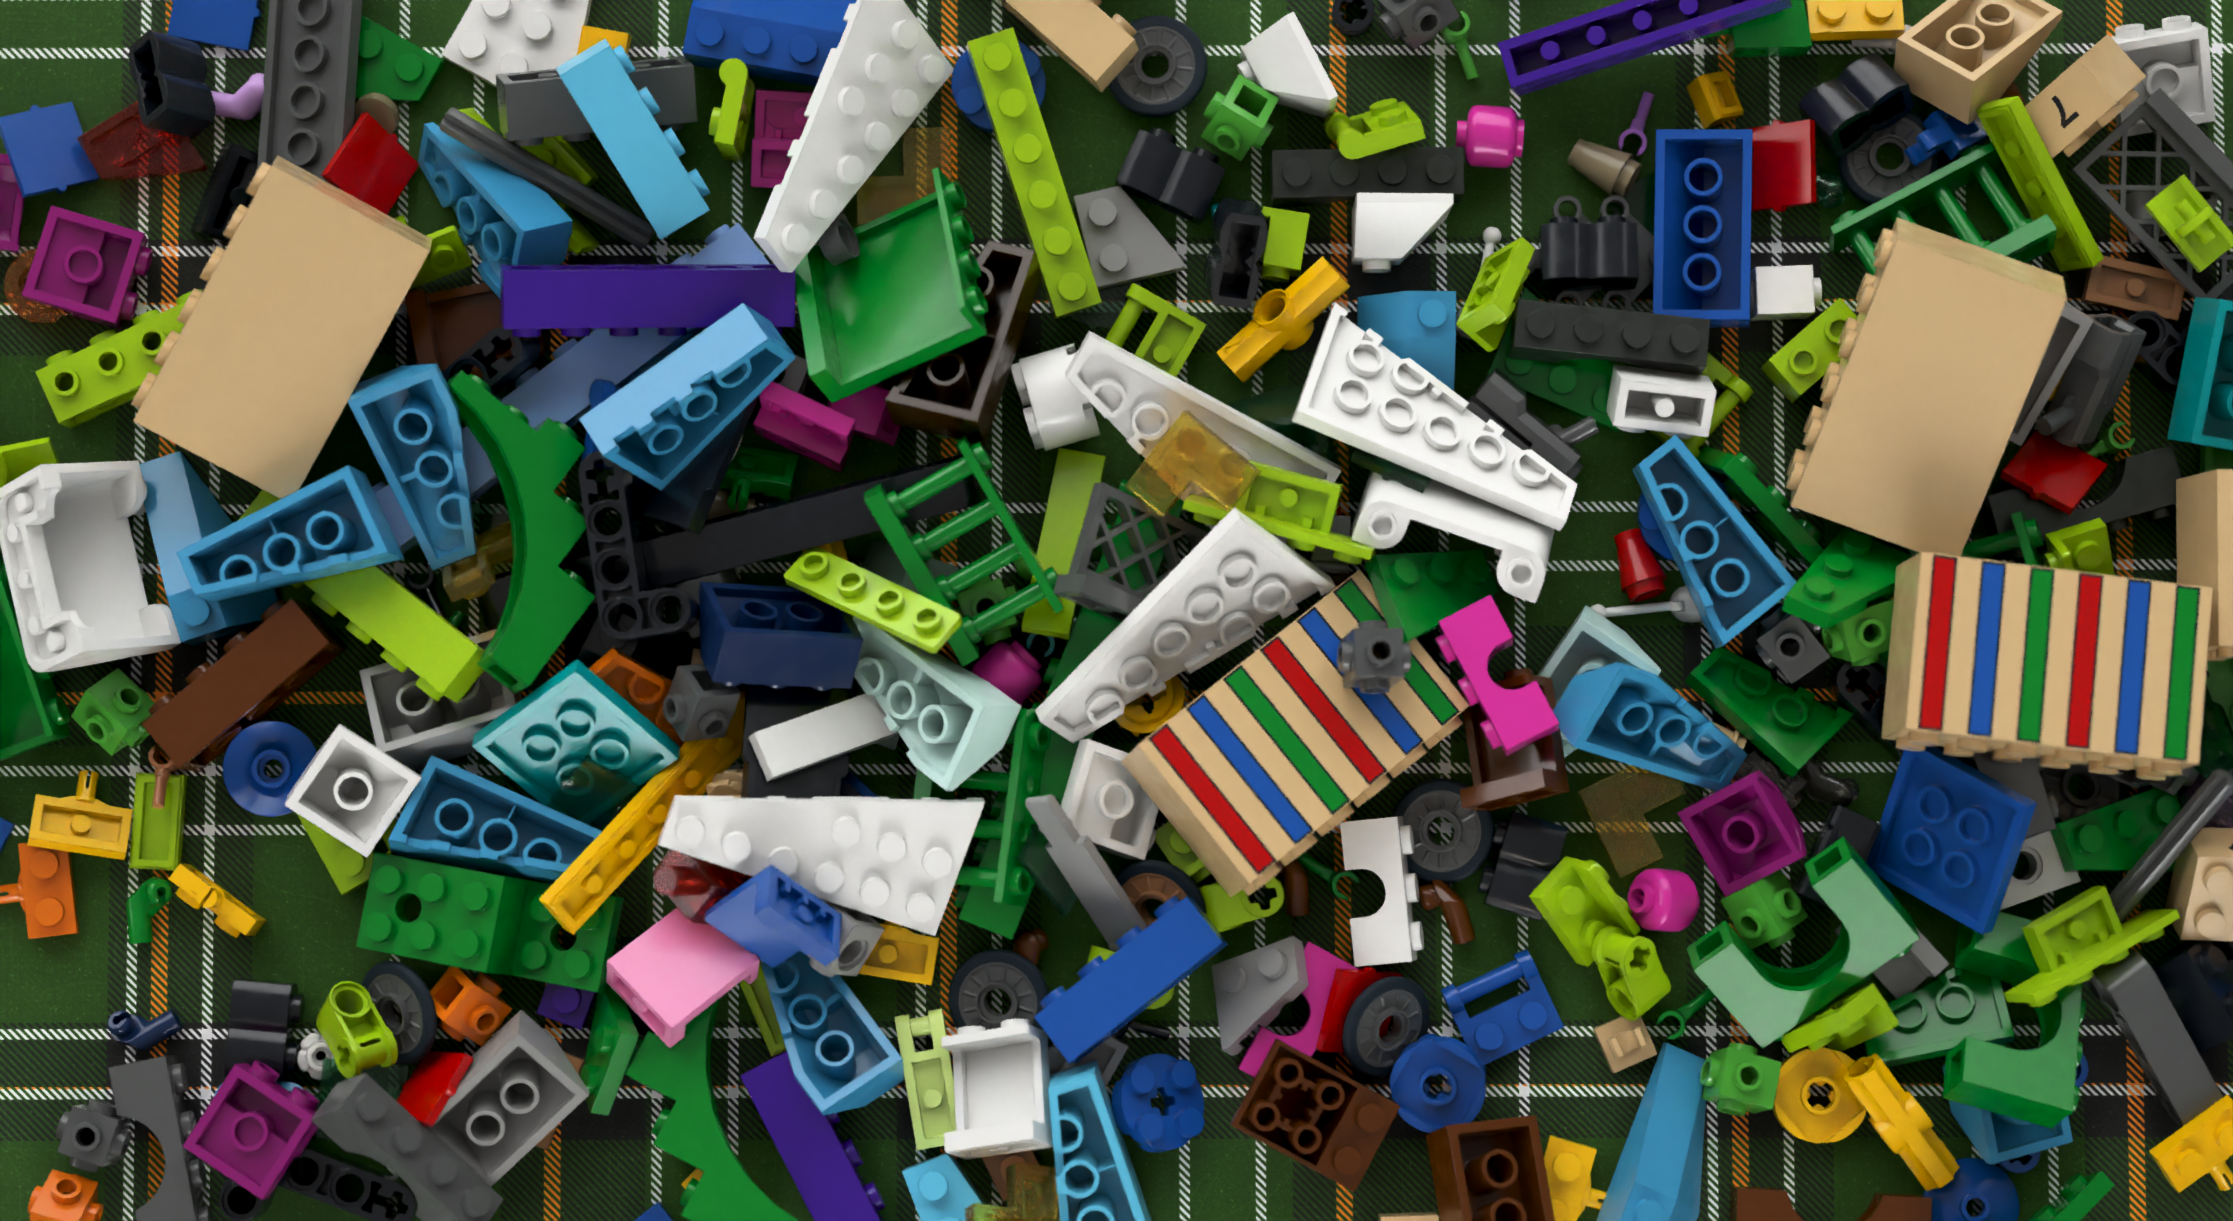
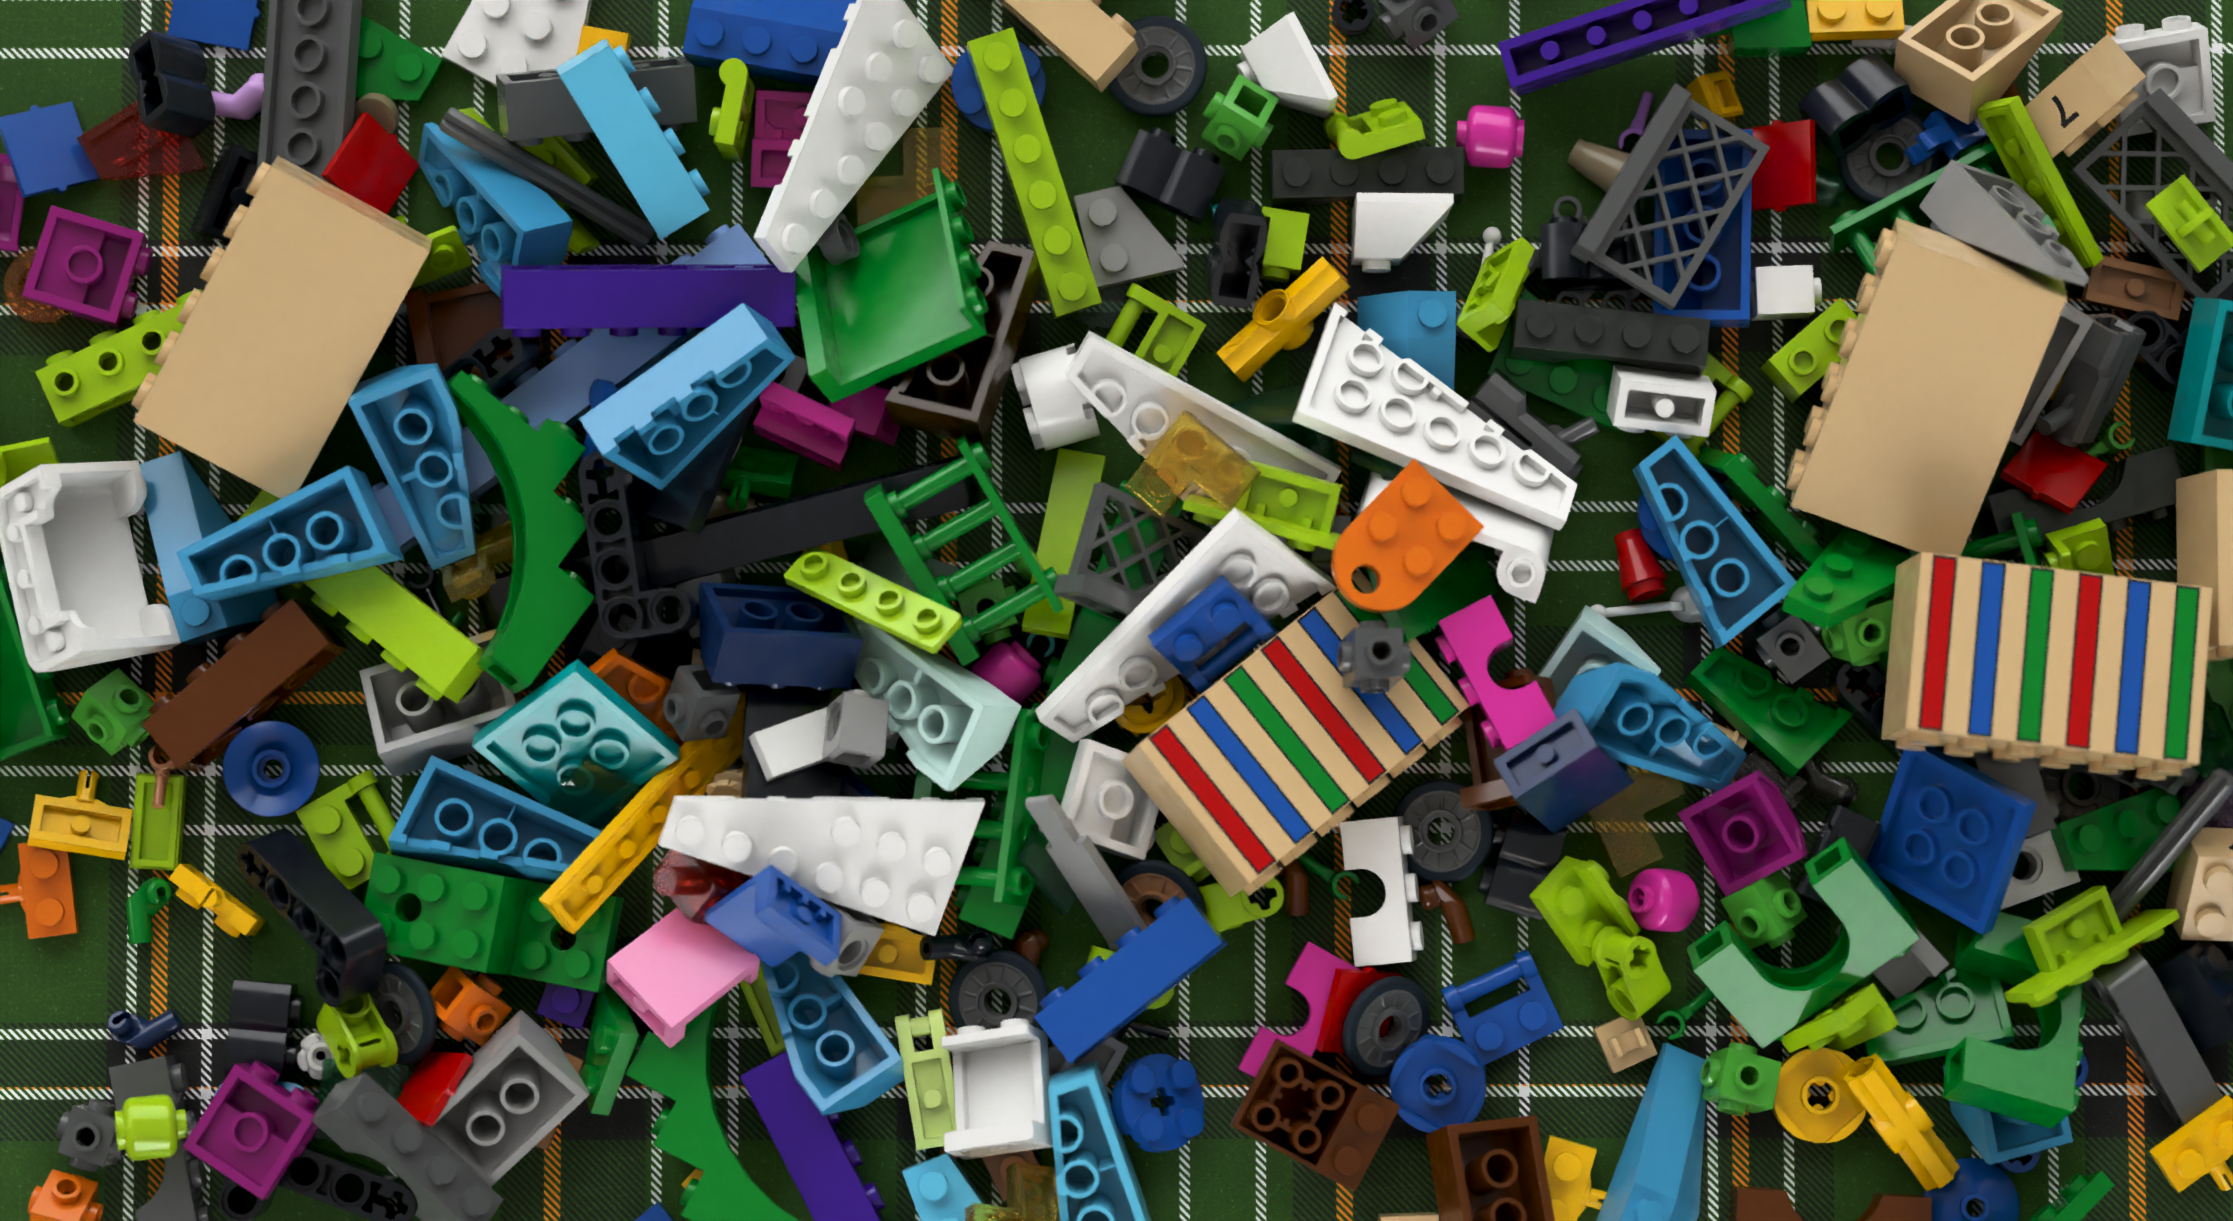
white slope [285,723,422,858] -> none
light grey wing [1212,936,1309,1056] -> none
bright green hand [1441,11,1478,81] -> none
none -> lime head [114,1094,187,1161]
none -> black beam [237,828,387,1007]
none -> light grey brick [822,689,890,770]
none -> black arm [919,928,994,963]
none -> blue plate [1148,575,1278,694]
none -> orange plate [1331,459,1484,613]
none -> dark blue panel [1493,708,1635,834]
none -> dark grey fence [1570,83,1770,310]
none -> light grey wedge [1919,160,2090,286]

